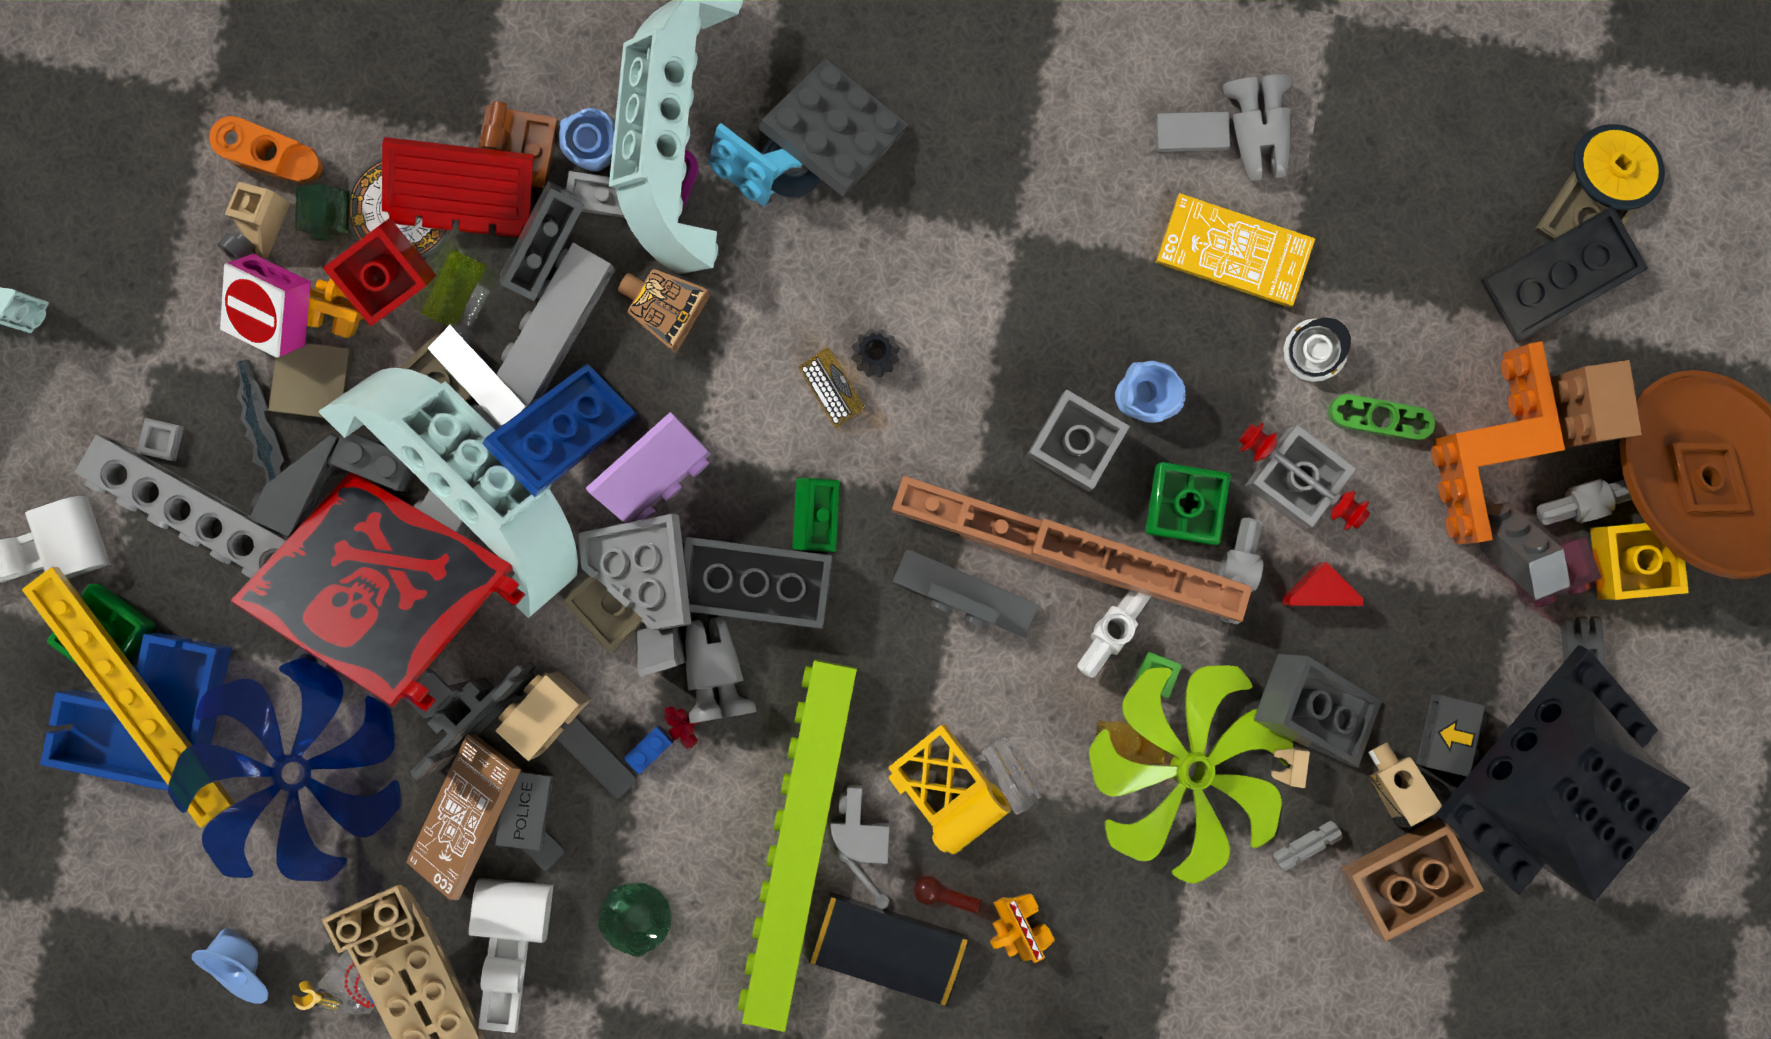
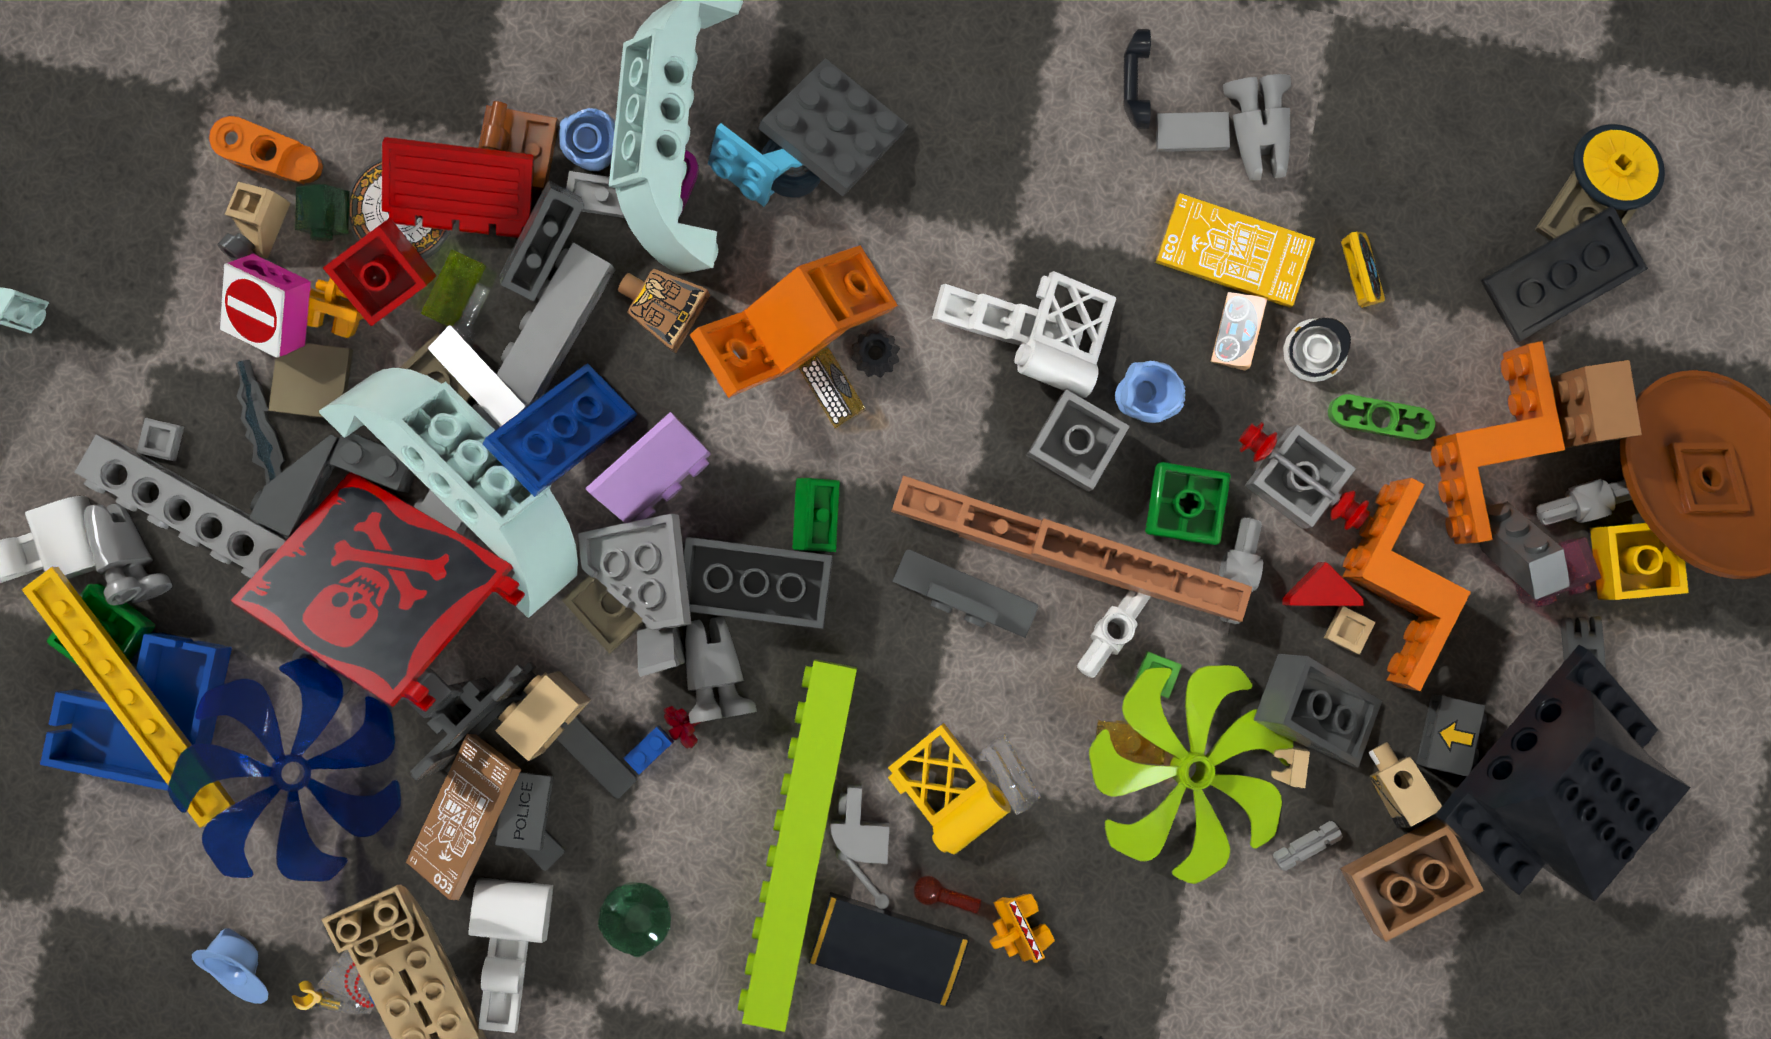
none -> light grey piece [84,503,172,605]
none -> orange bracket [690,245,898,398]
none -> white slope [932,284,1084,348]
none -> white piece [1015,271,1116,398]
none -> black bar [1123,29,1151,129]
none -> slope [1210,292,1267,371]
none -> tan plate [1324,606,1375,655]
none -> yellow slope [1341,232,1385,308]
none -> orange bracket [1342,478,1471,691]

